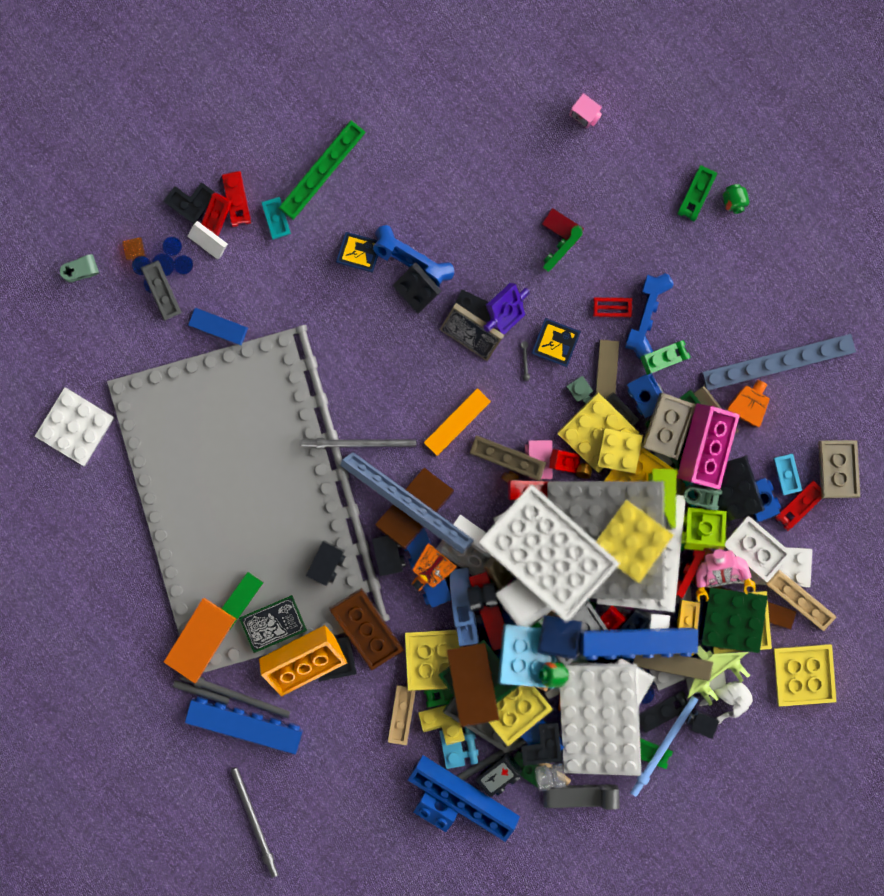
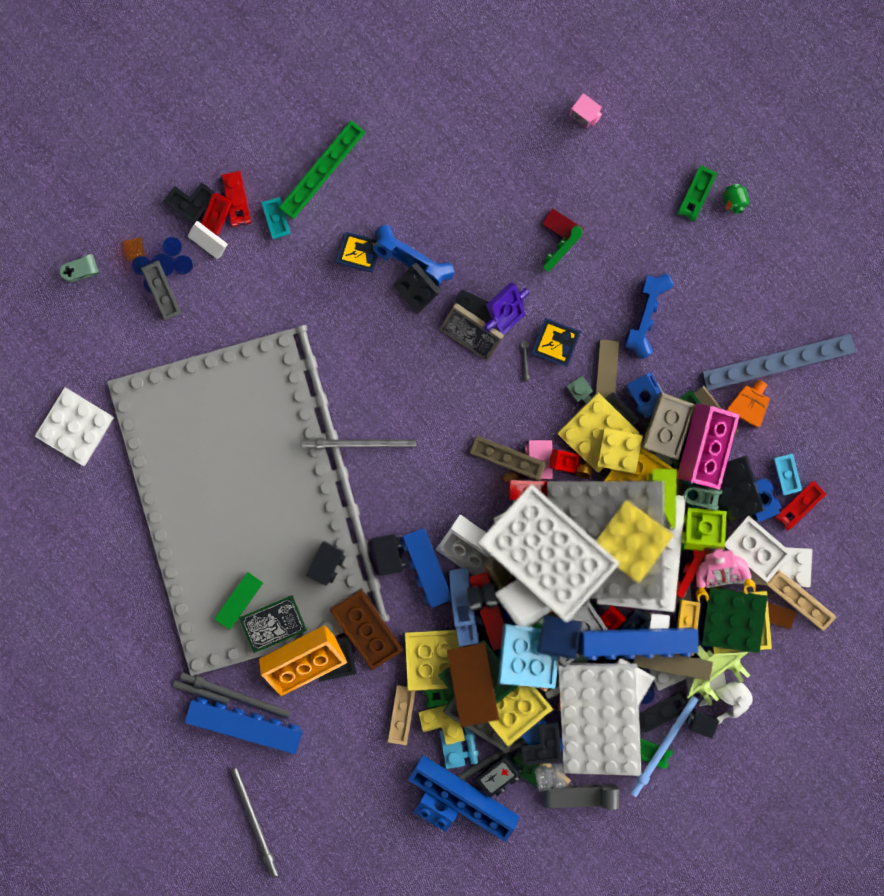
orange tile [164,598,236,683] -> none
blue tile [188,308,248,346] -> none
sand blue plate [340,452,474,554] -> none
reddish brown tile [375,467,454,549] -> none
orange torso [411,543,457,591] -> none
light orange tile [424,388,491,456] -> none
green head [539,662,569,688] -> none
red tile [593,297,632,317] -> none
plate [640,340,691,375] -> none
light yellow plate [773,644,836,707] -> none
dark tan tile [818,440,860,499] -> none

